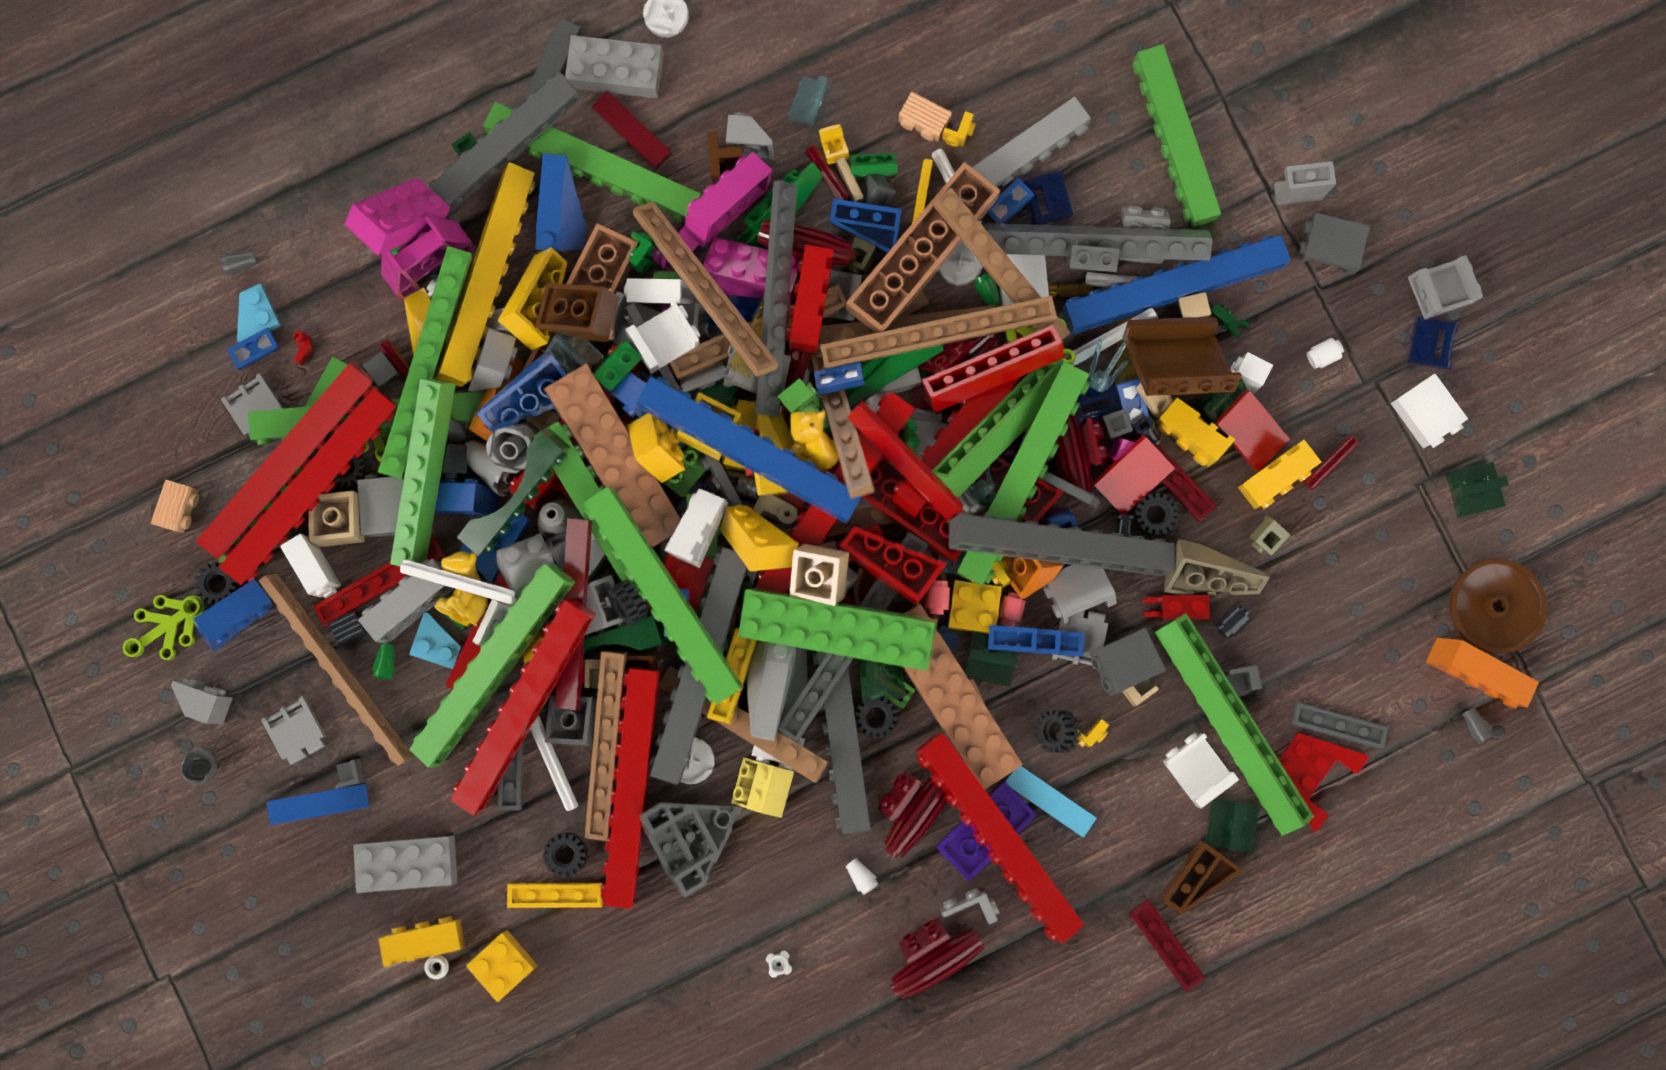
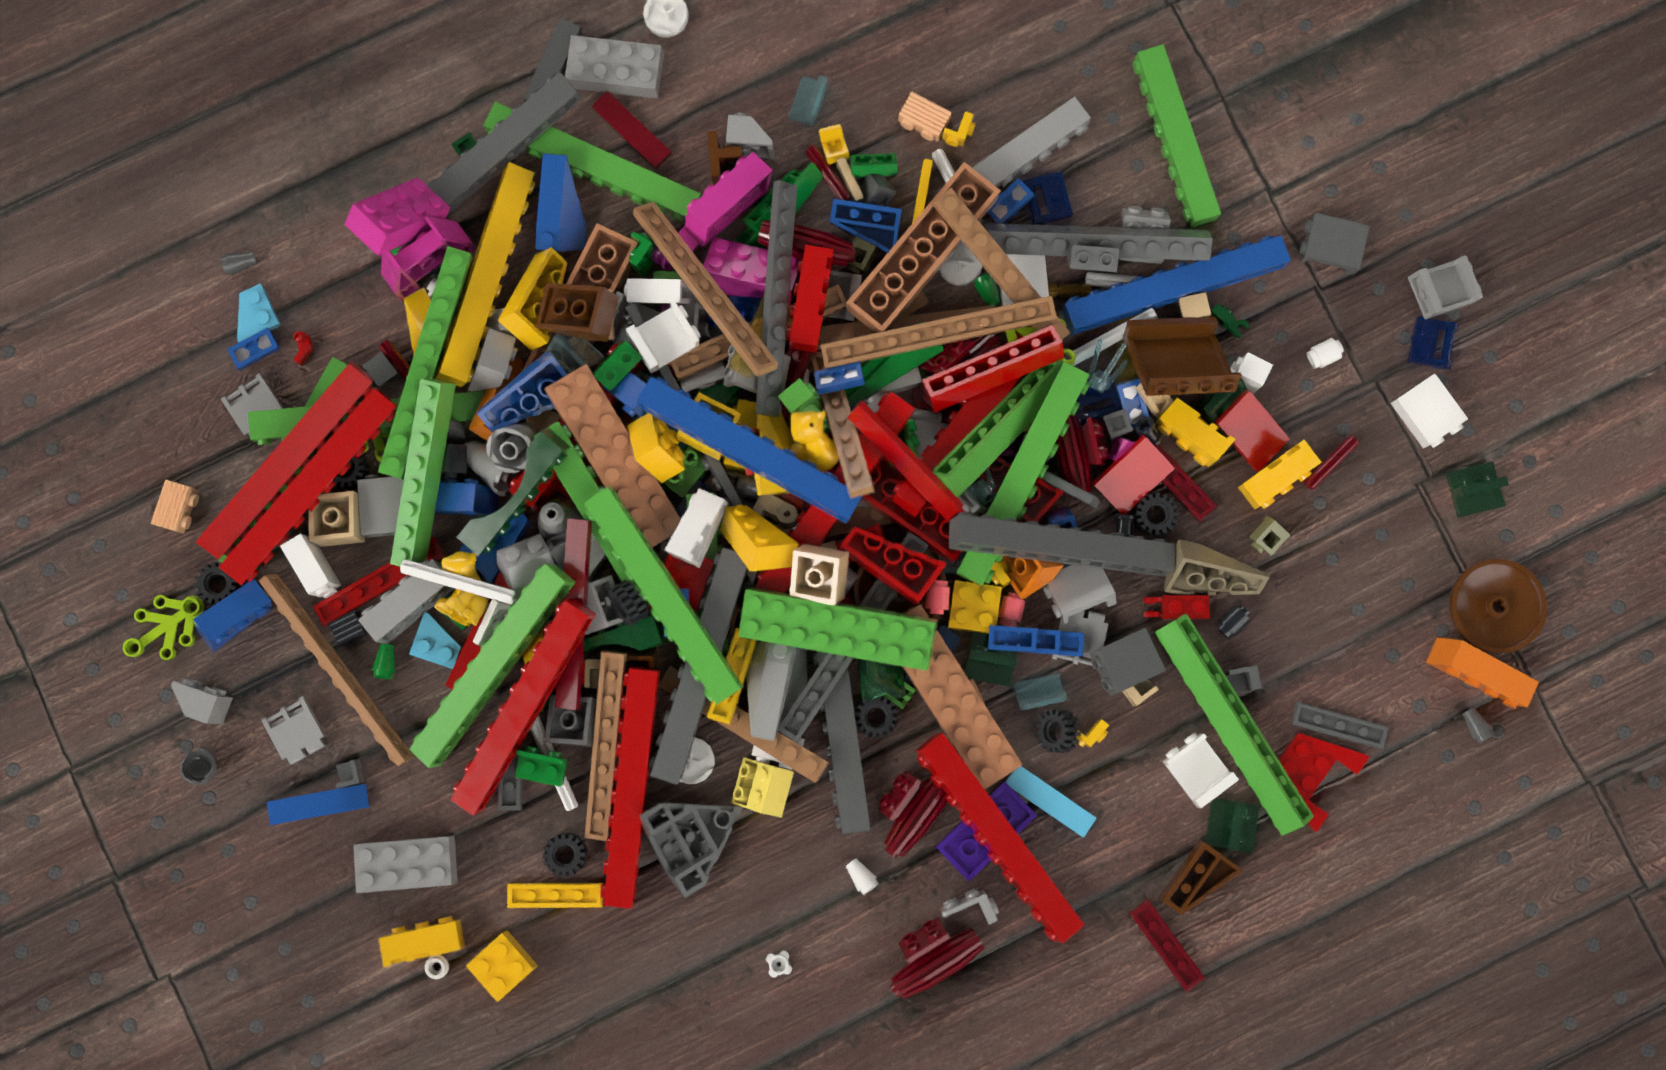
light grey panel [1274,161,1336,205] -> none
none -> green bracket [515,746,568,787]
none -> clear light blue panel [1013,674,1067,711]

